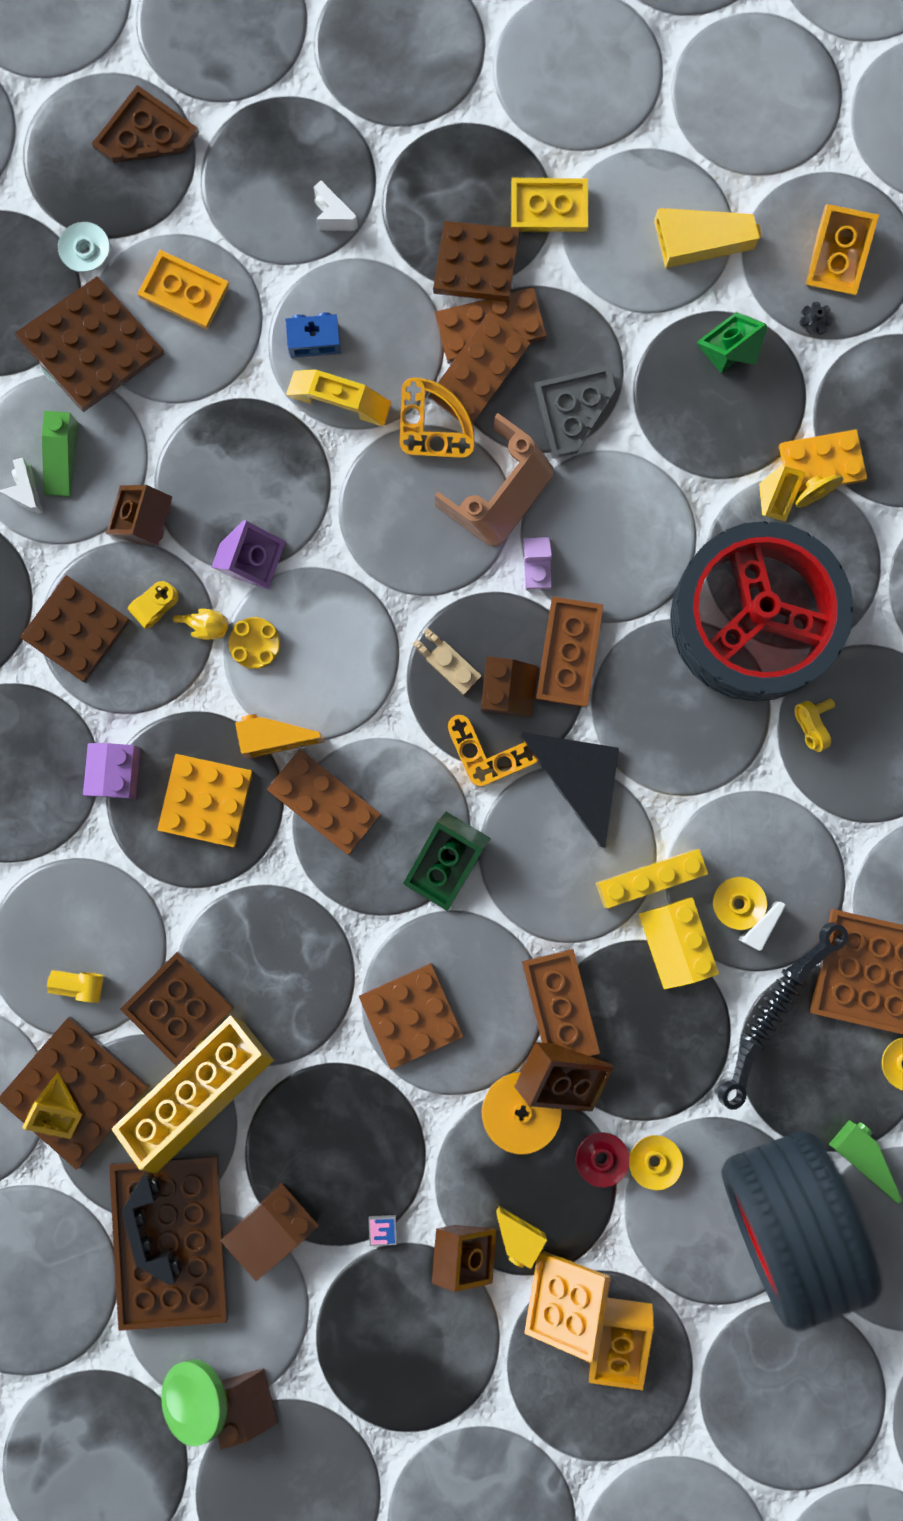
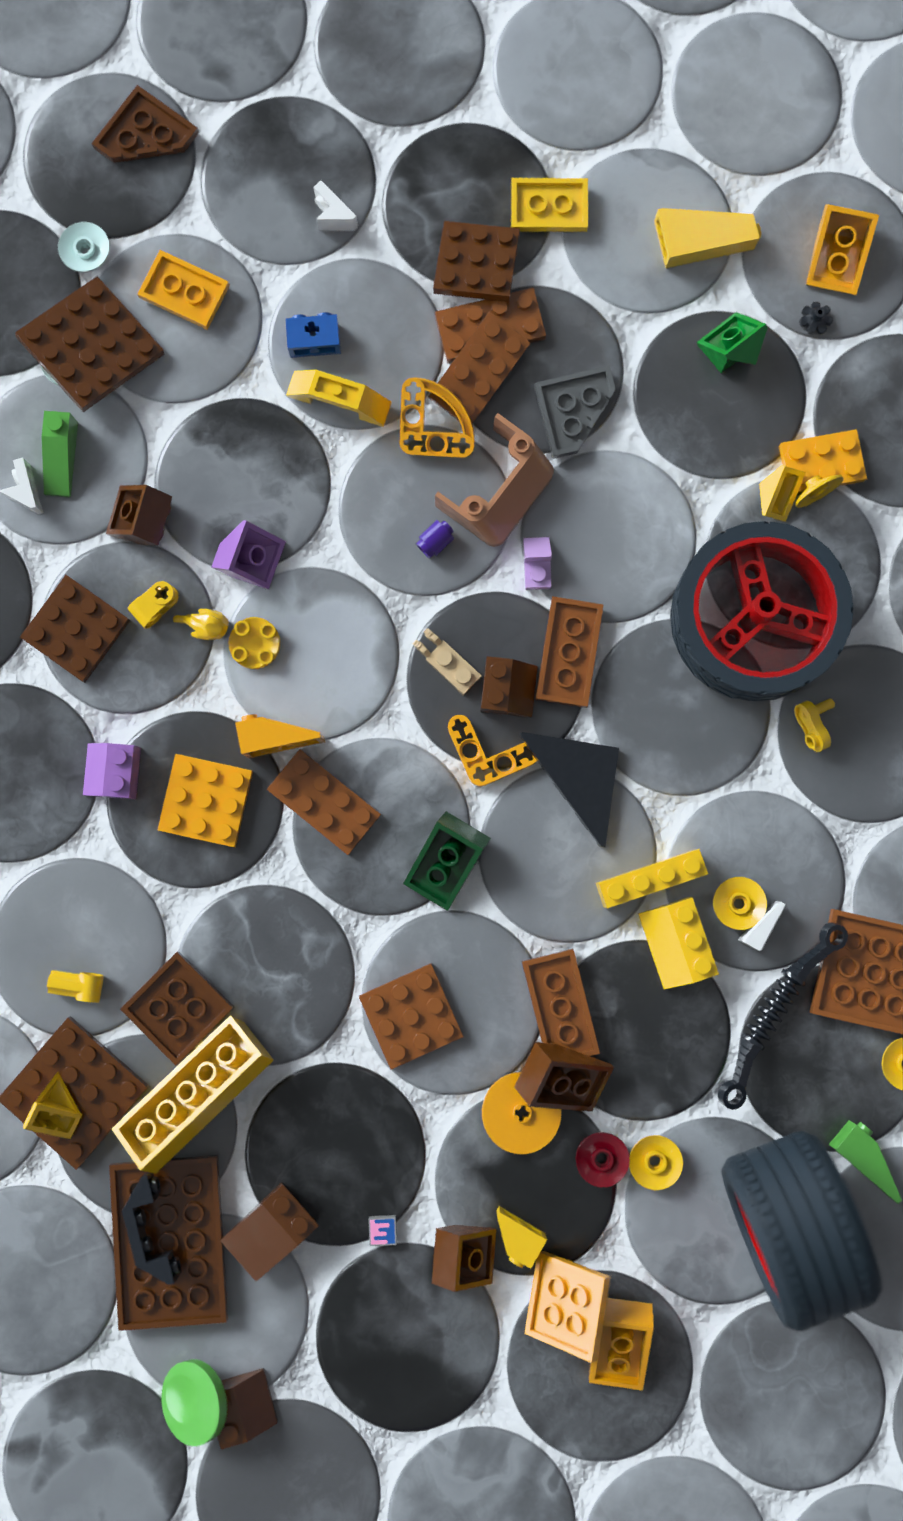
none -> dark purple brick [416,520,454,559]

